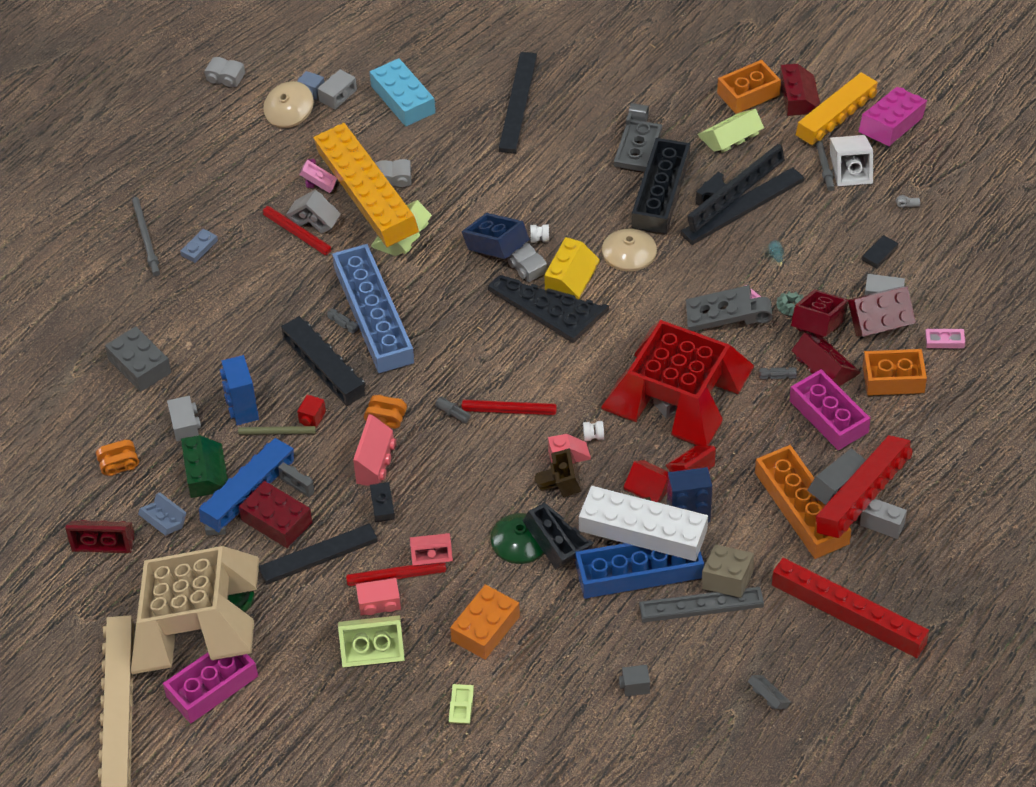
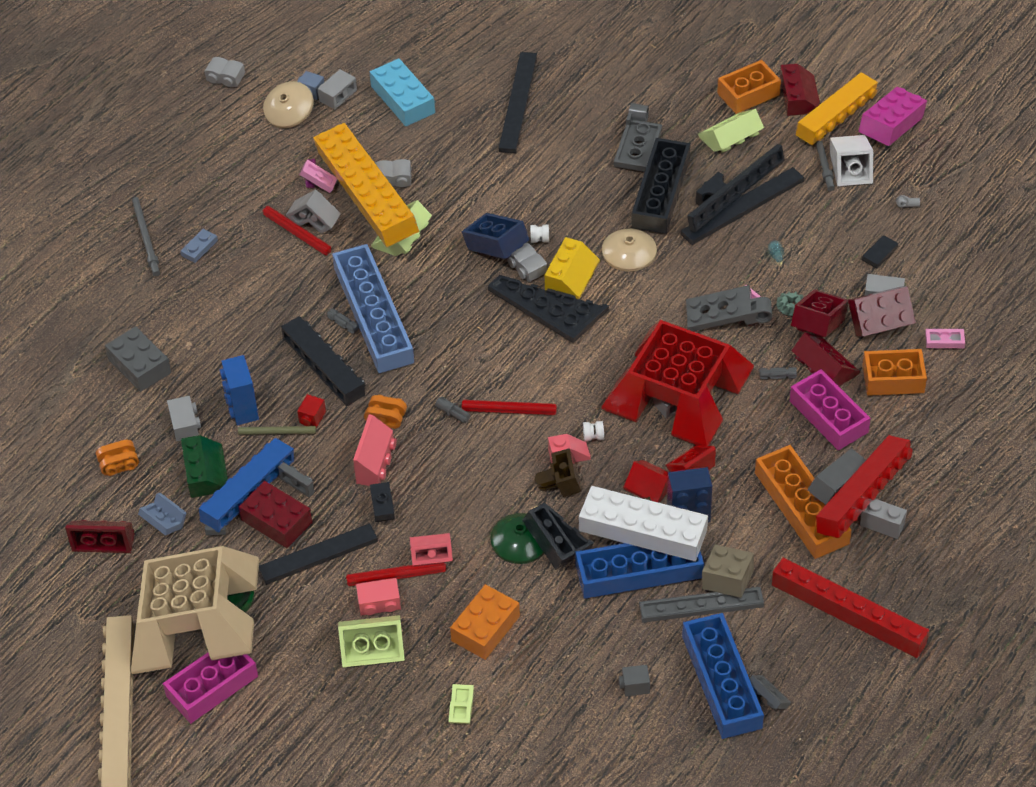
none -> blue brick [682,613,764,739]

